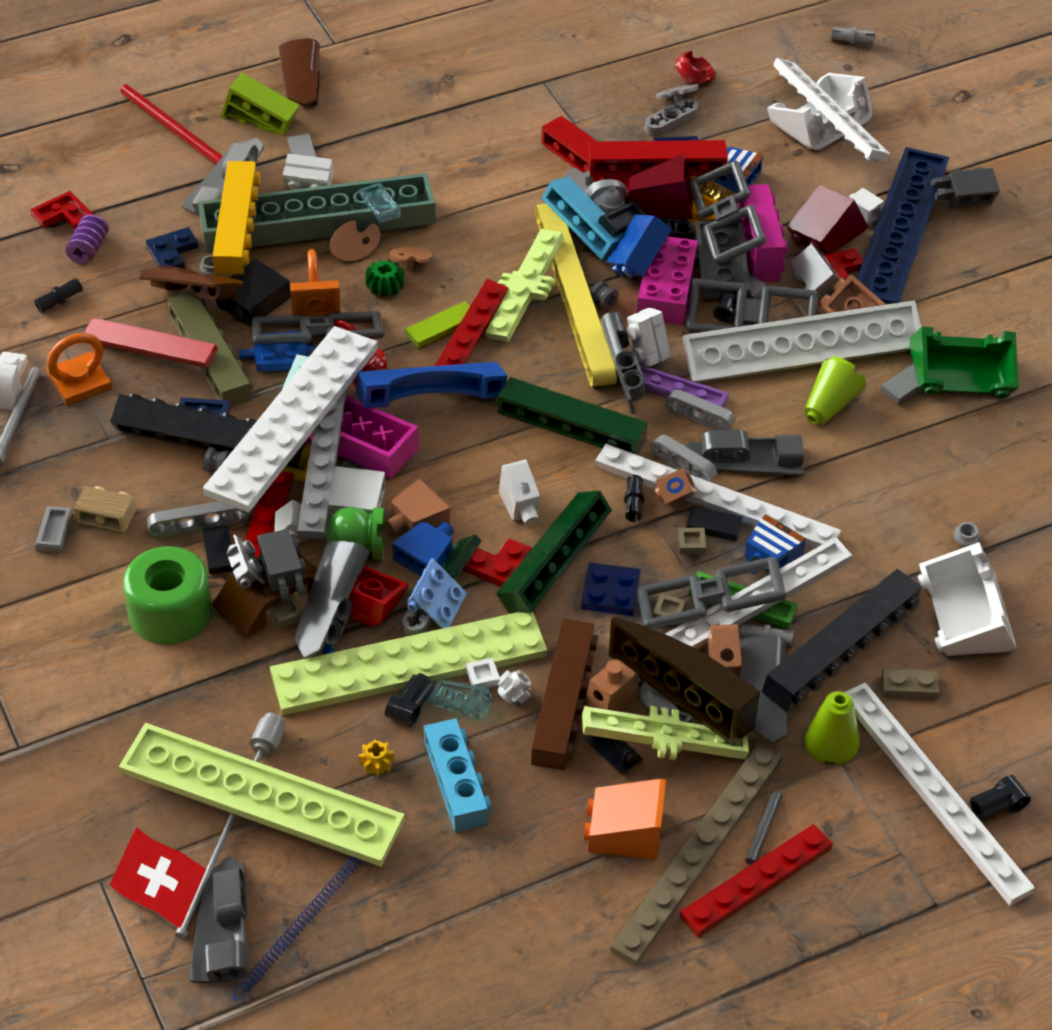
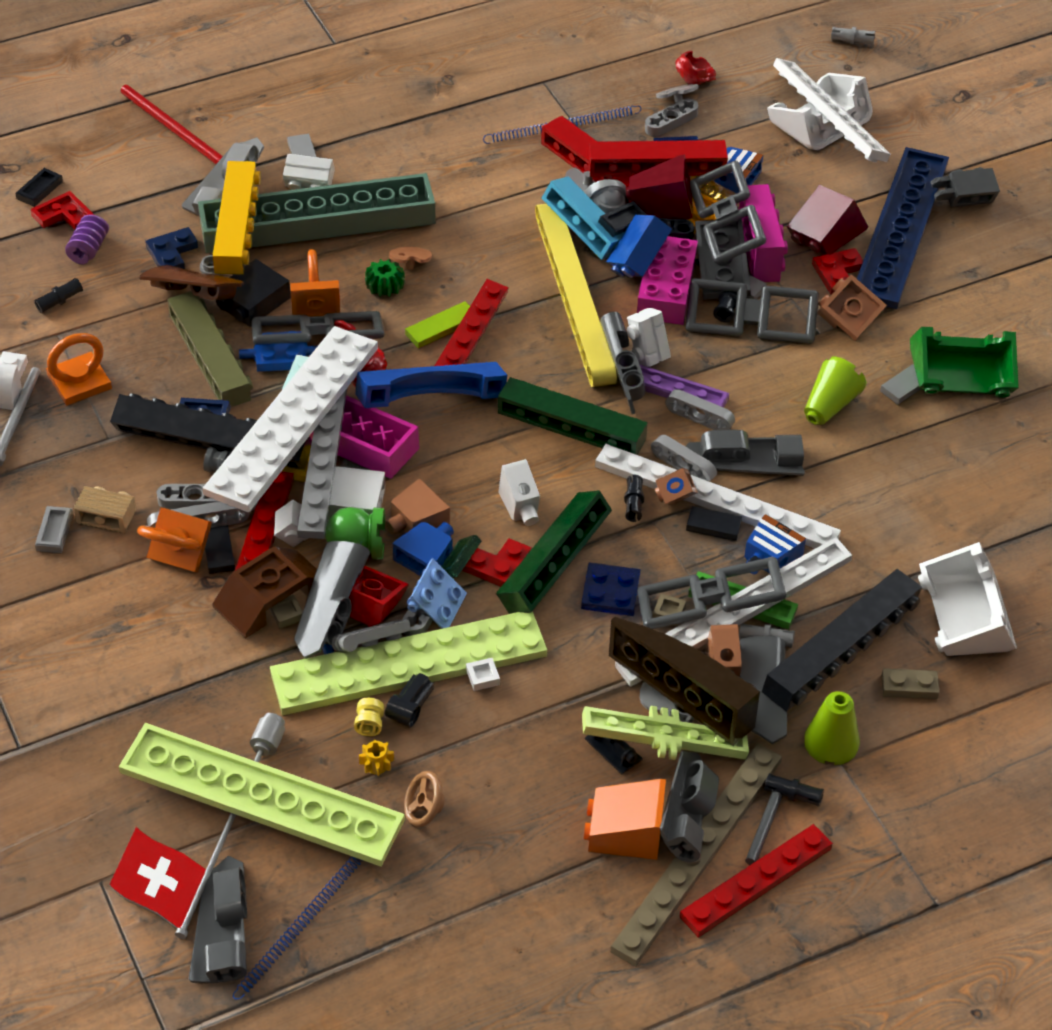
tile [84,318,218,368] -> none
bright green piece [123,546,213,644] -> none
lime wedge [220,72,299,136] -> none
light grey hinge [227,534,265,588] -> none
dark grey hinge [257,529,306,600] -> none
reddish brown panel [278,38,320,107] -> none
nougat piece [329,220,380,262] -> none
clear light blue tile [359,183,401,223] -> none
medium azure brick [424,718,492,832] -> none
clear light blue slope [428,679,492,721] -> none
yellowish green hinge [485,229,564,343] -> none
white gear [498,670,531,704] -> none
reddish brown brick [531,618,599,770] -> none
nougat torso [584,659,639,712] -> none
dark grey wheel [590,281,619,311] -> none
dark tan plate [678,528,706,555] -> none
white plate [682,300,921,383] -> none
light grey brick [790,244,841,300] -> none
white plate [844,683,1035,906] -> none
white brick [849,188,884,226] -> none
light grey plate [953,522,980,546] -> none
black piece [969,775,1031,821] -> none
none -> black tile [15,168,63,207]
none -> orange tile [137,507,212,572]
none -> light grey beam [157,484,218,510]
none -> light grey plate [332,620,411,652]
none -> light yellow wheel [354,698,385,737]
none -> medium nougat piece [404,771,445,827]
none -> piece [483,106,642,144]
none -> dark grey panel [660,751,719,862]
none -> black pin [764,773,824,807]

